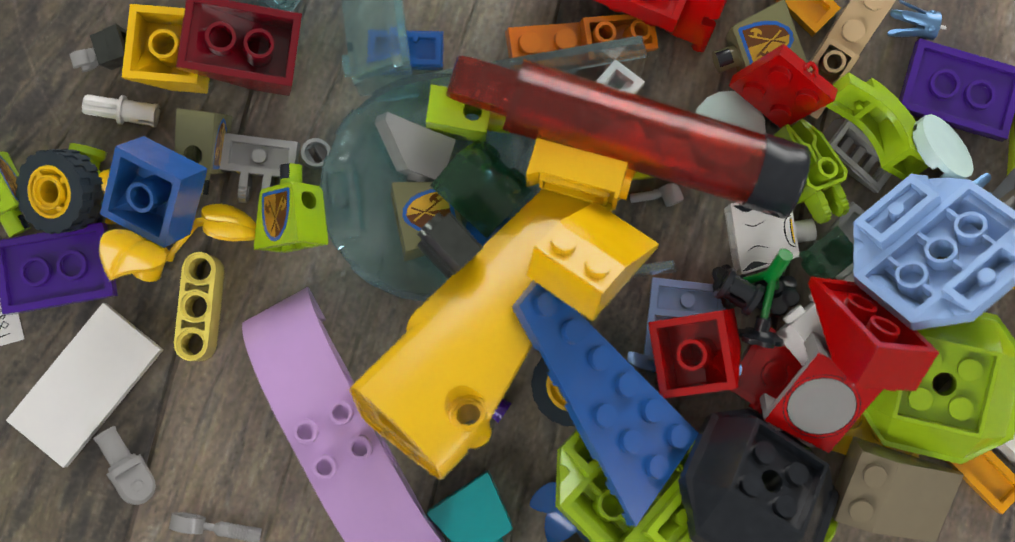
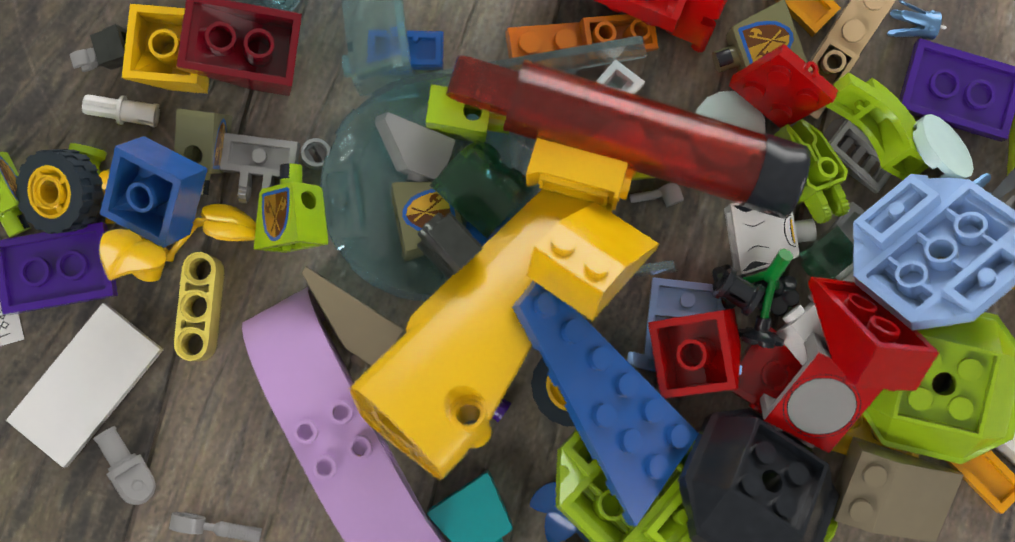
none -> dark tan slope [302,267,406,371]

